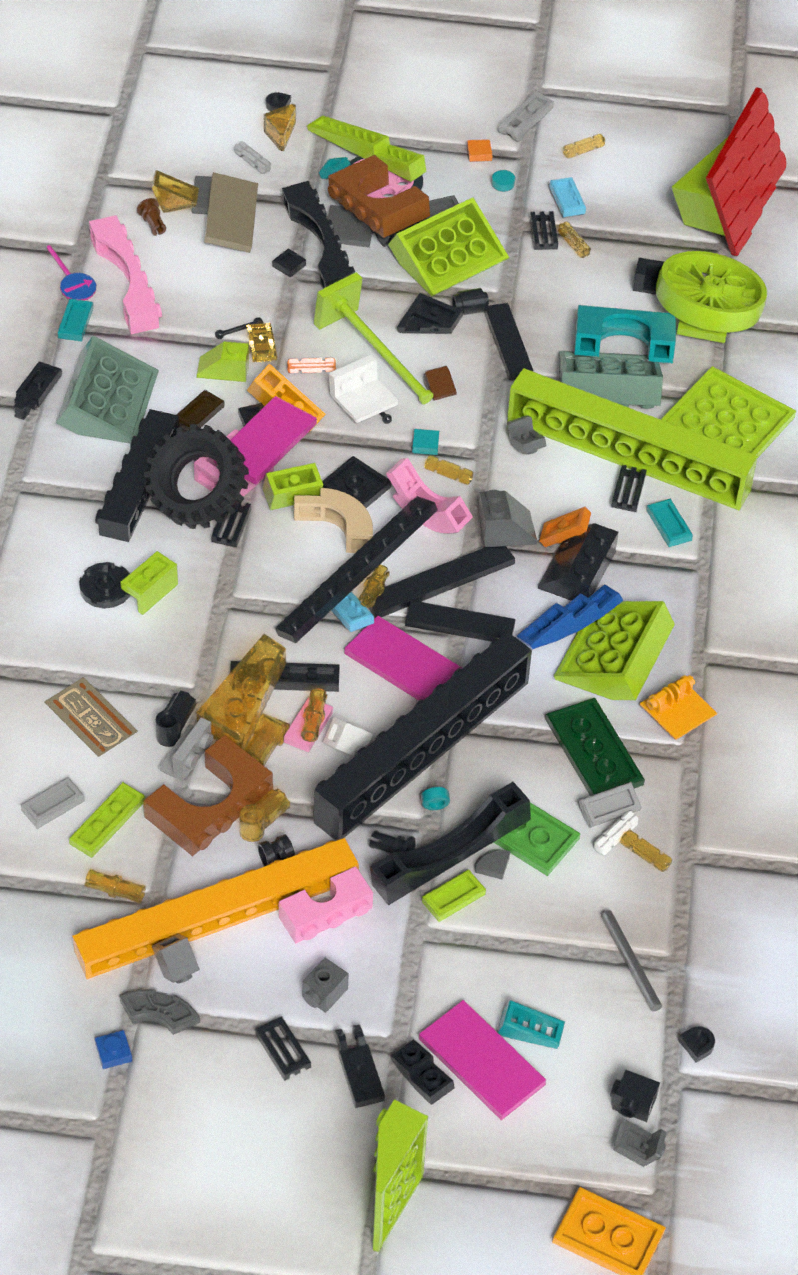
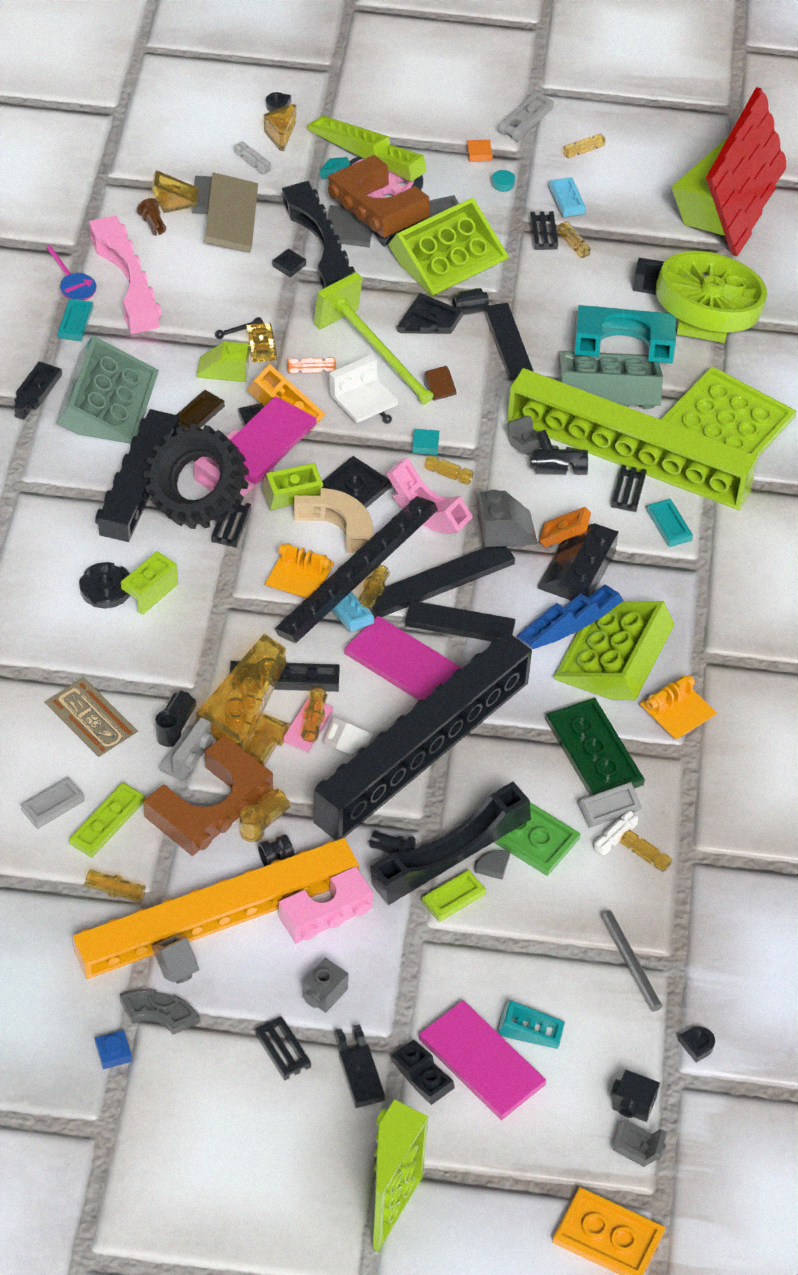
teal tile [421,787,450,810] -> none
none -> light orange hinge [265,543,334,598]
none -> black piece [531,430,588,475]

